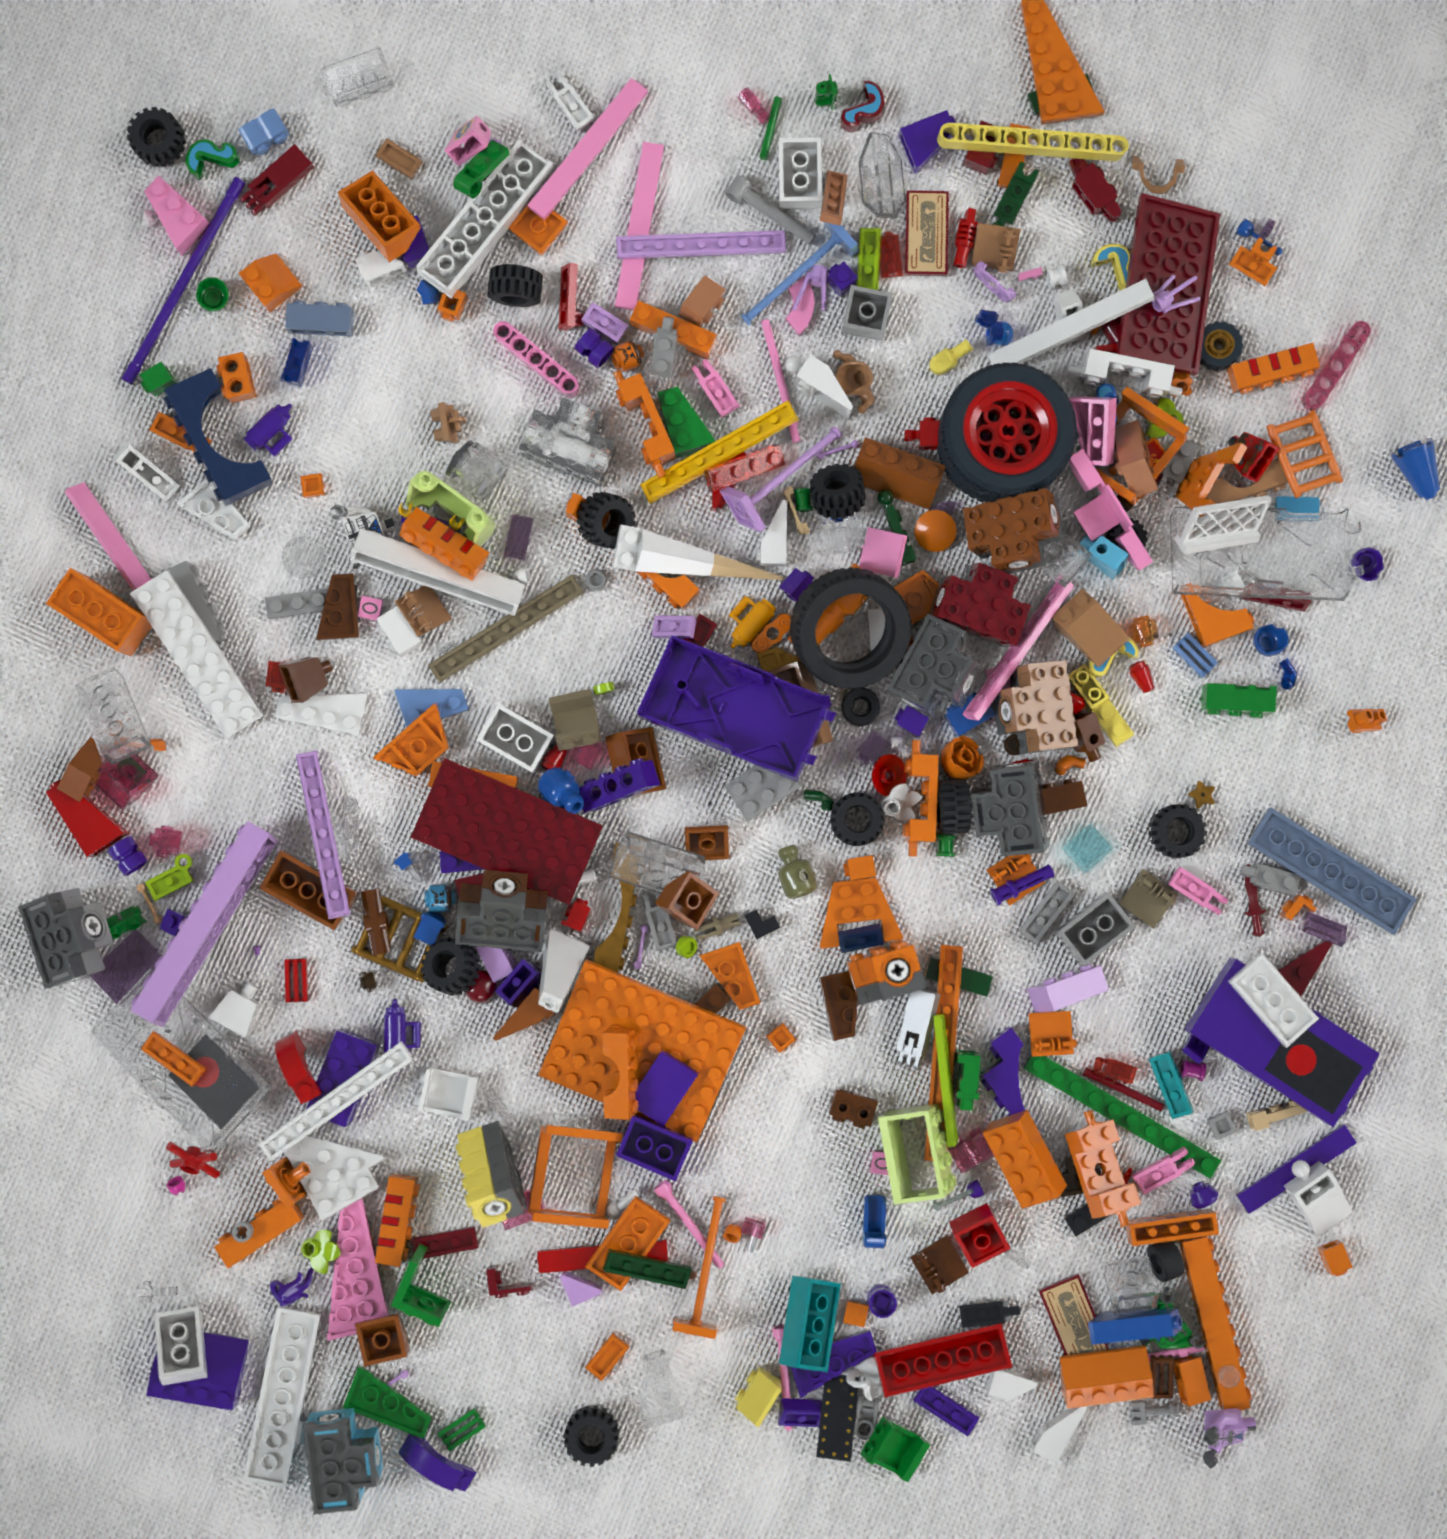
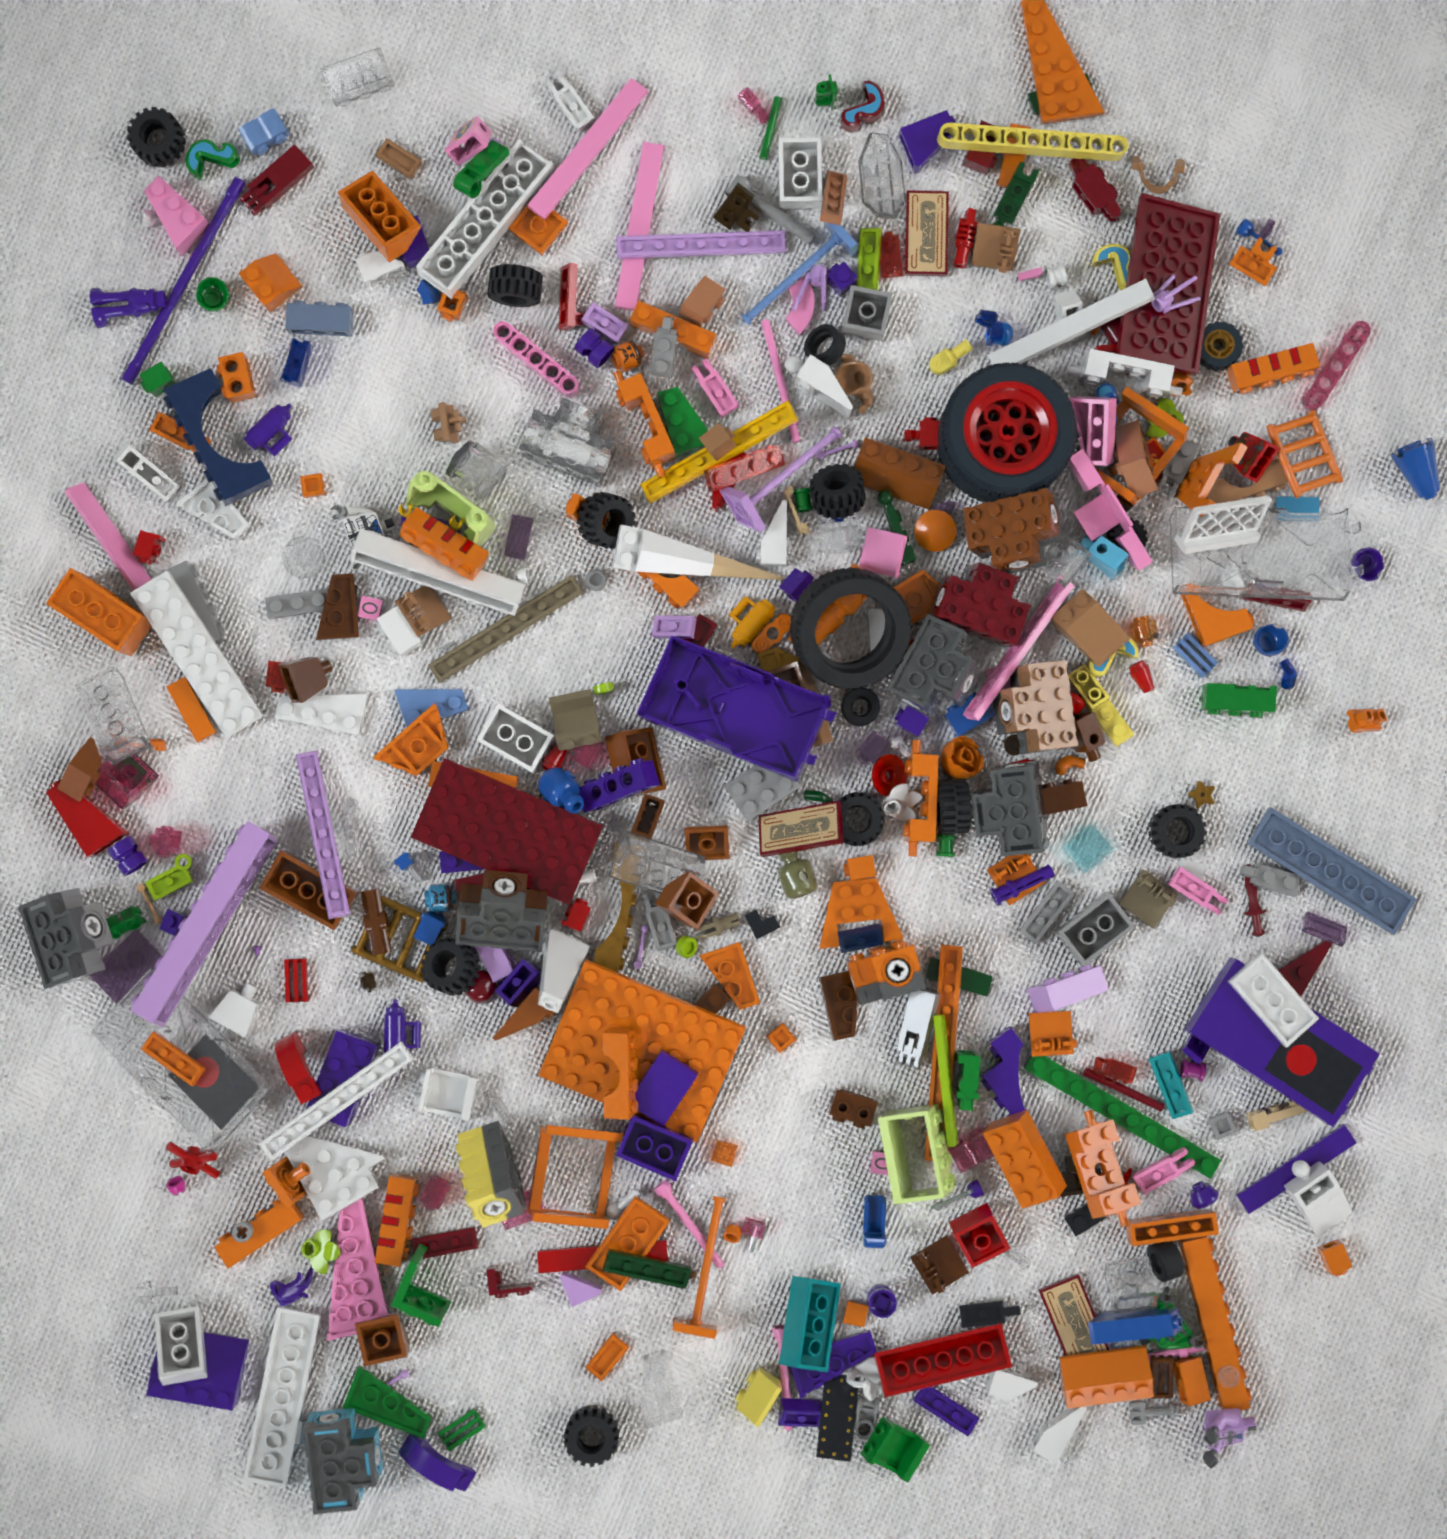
lavender piece [973,261,1017,303] -> none
orange bracket [1279,895,1317,921] -> none
none -> dark purple piece [90,288,167,328]
none -> red brick [133,530,166,565]
none -> orange tile [166,676,217,743]
none -> clear pink brick [419,1174,453,1211]
none -> reddish brown torso [631,793,665,839]
none -> medium nougat brick [699,422,737,461]
none -> clear orange tile [711,1139,738,1167]
none -> dark brown plate [713,183,762,232]
none -> tile [758,801,843,858]
none -> black tyre [804,324,846,366]

